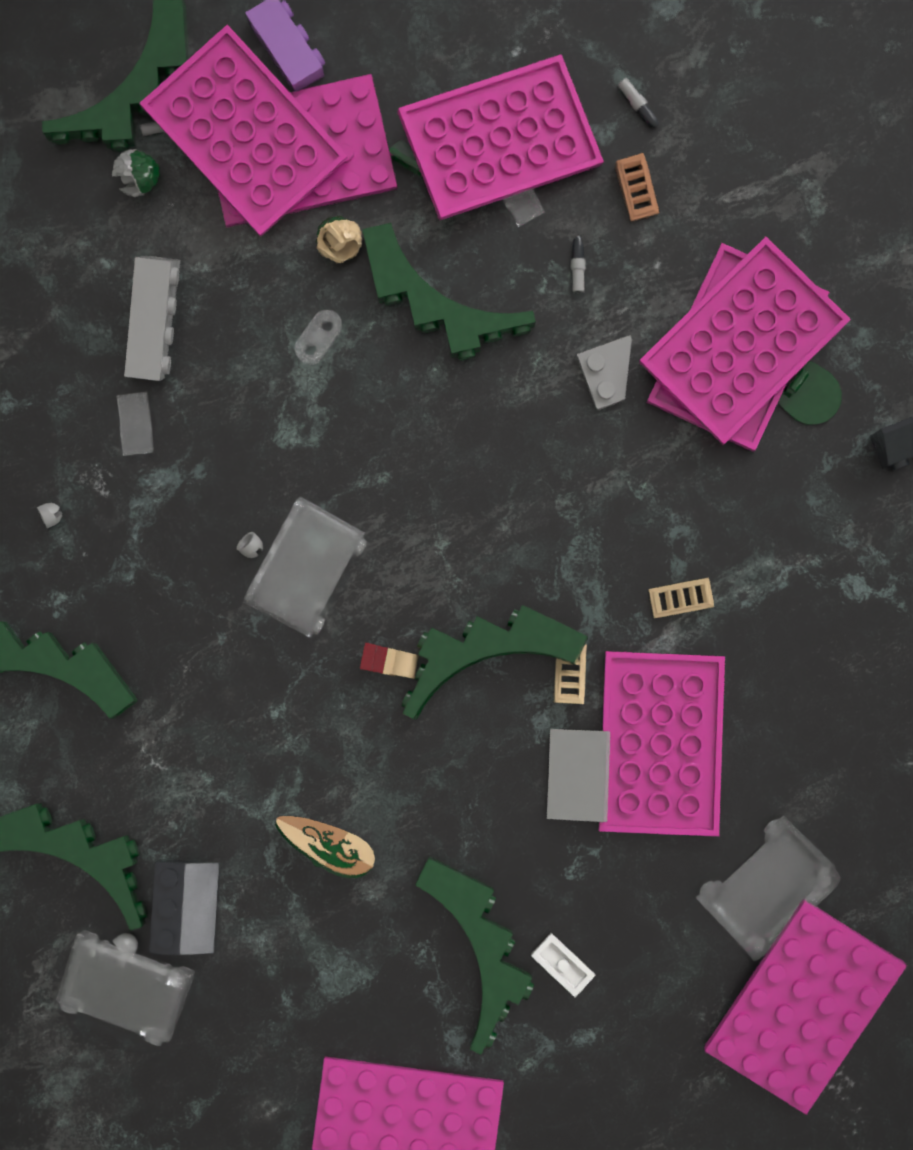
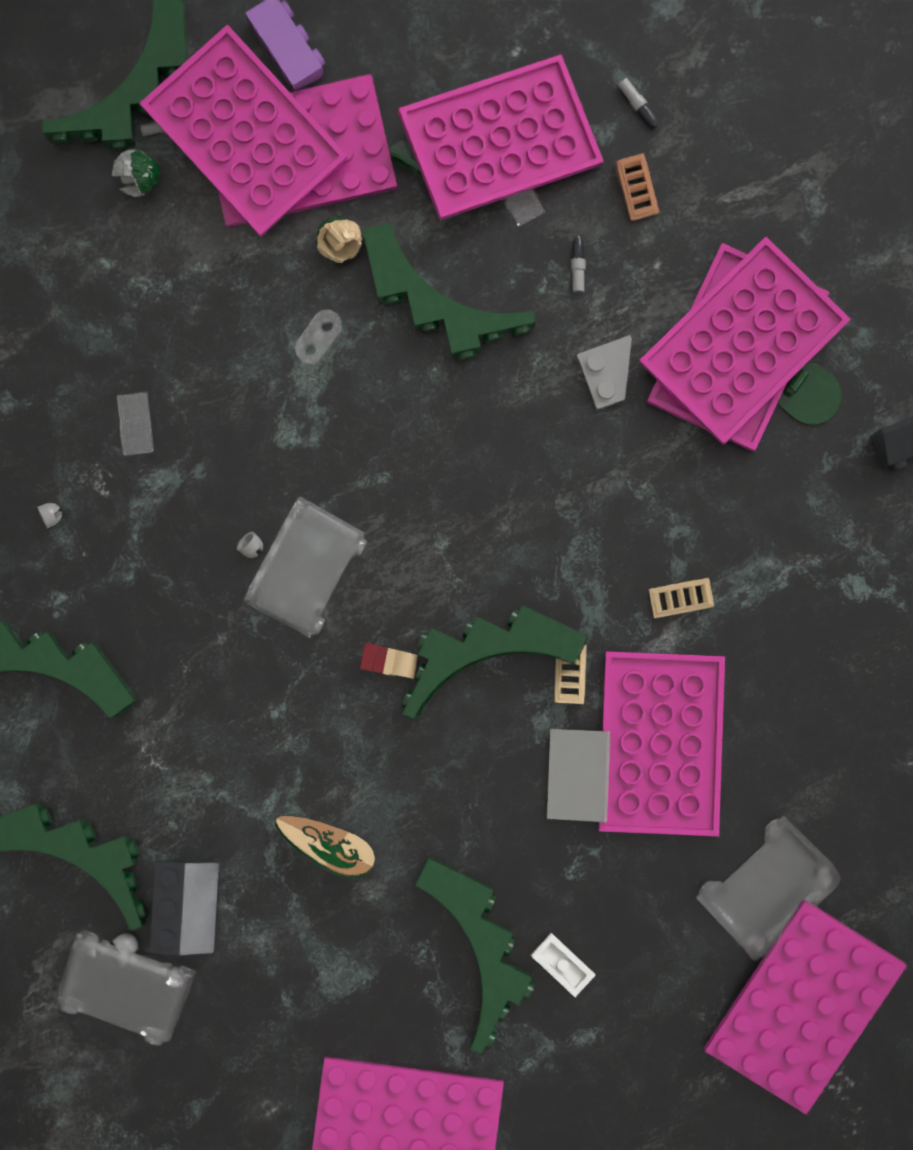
light grey wedge [124,256,180,381] -> none

